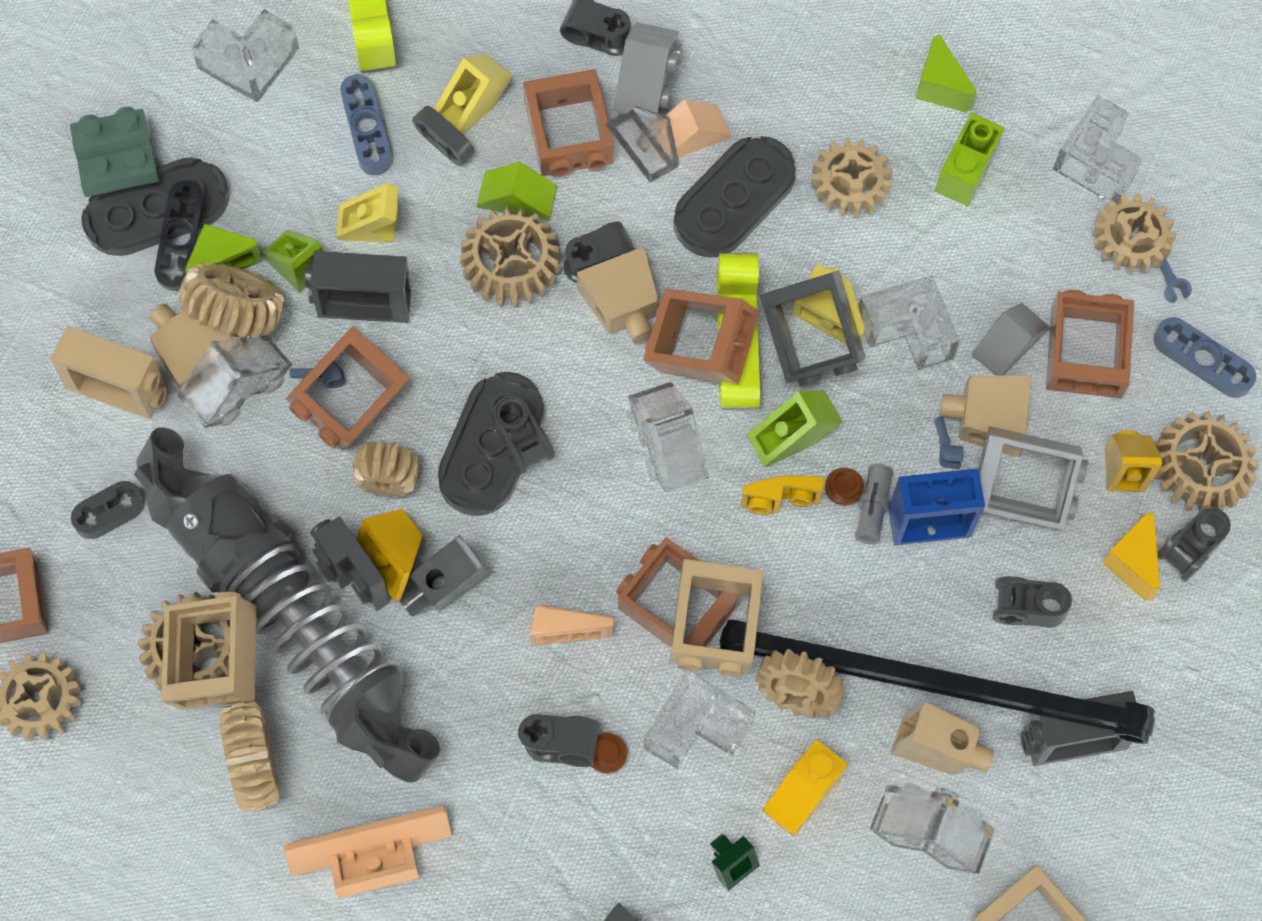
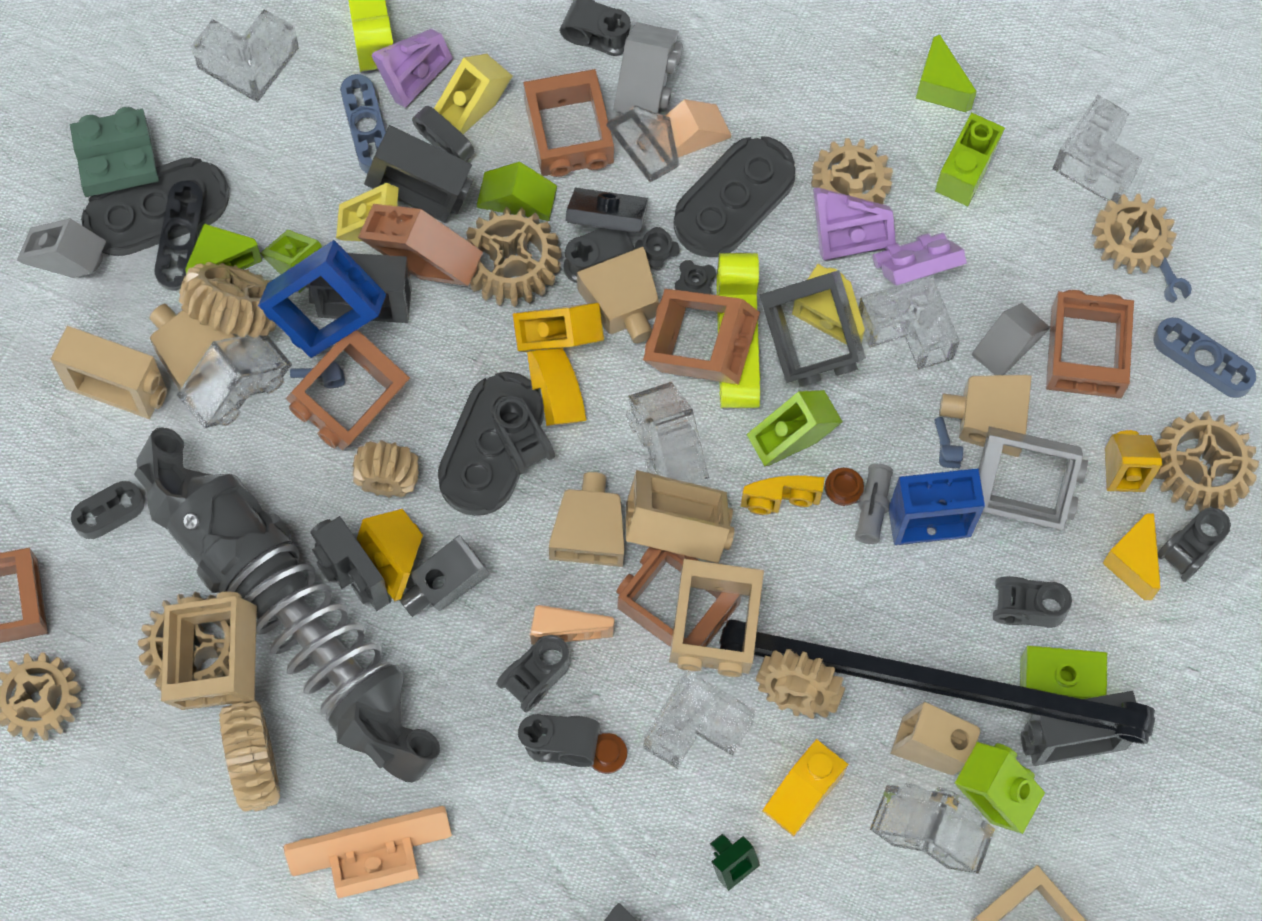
none -> light grey slope [17,218,106,278]
none -> blue window [258,240,386,358]
none -> nougat window [358,204,483,286]
none -> dark grey window [364,125,474,223]
none -> lavender wing [371,29,453,108]
none -> dark grey piece [496,635,570,712]
none -> yellow slope [513,303,604,351]
none -> yellow slope [527,348,586,426]
none -> tan torso [549,472,624,567]
none -> black plate [565,187,648,233]
none -> tan window [626,470,734,563]
none -> dark grey plate [635,227,679,269]
none -> dark grey plate [675,260,716,294]
none -> lavender wing [813,188,896,260]
none -> lavender plate [873,233,967,286]
none -> lime brick [954,742,1045,834]
none -> lime brick [1020,645,1107,699]

